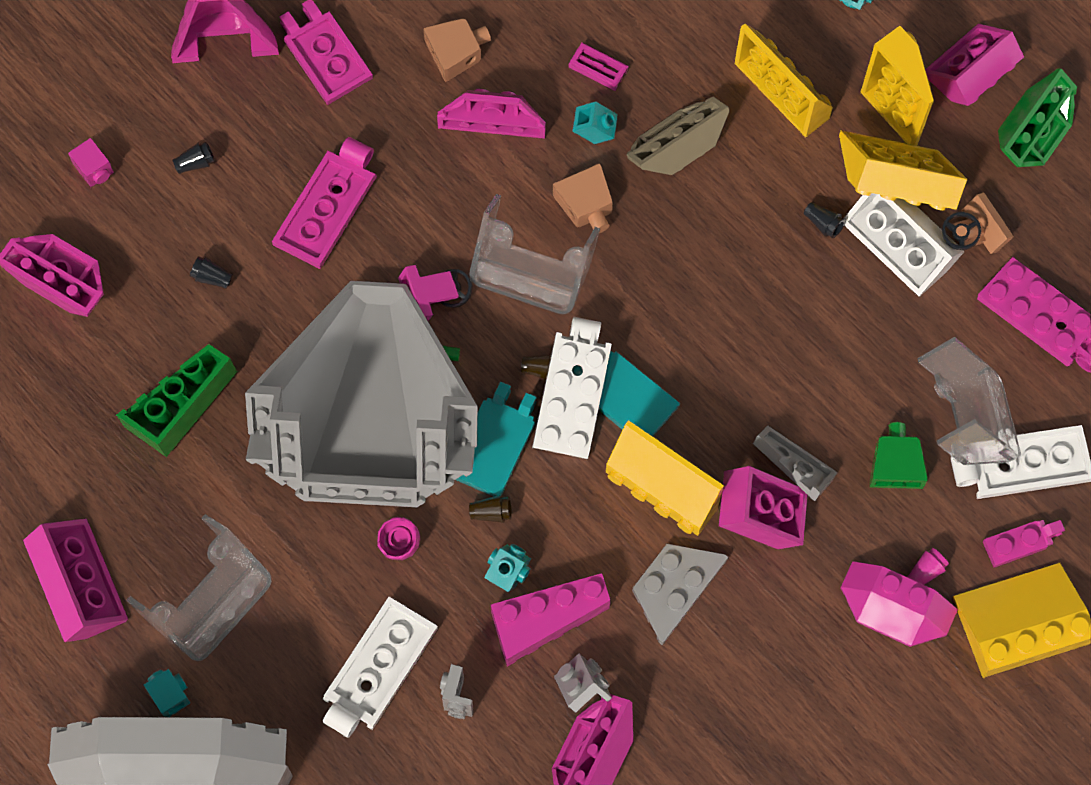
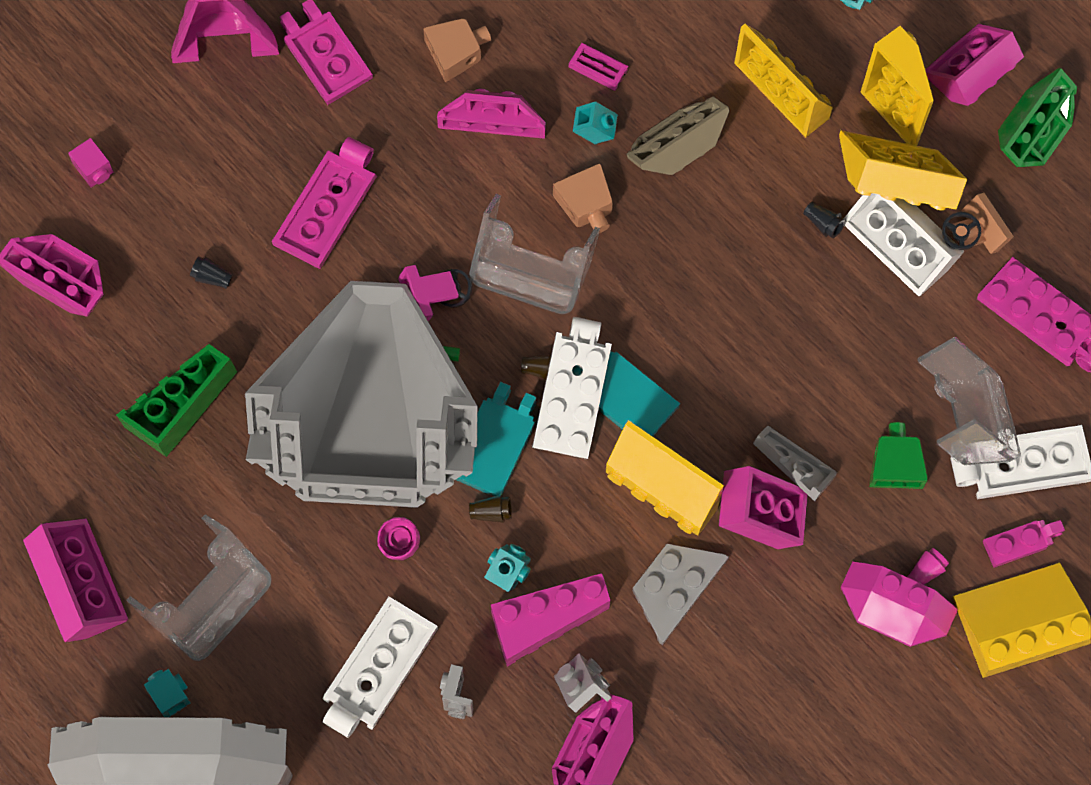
black cone [172,142,215,174] -> none

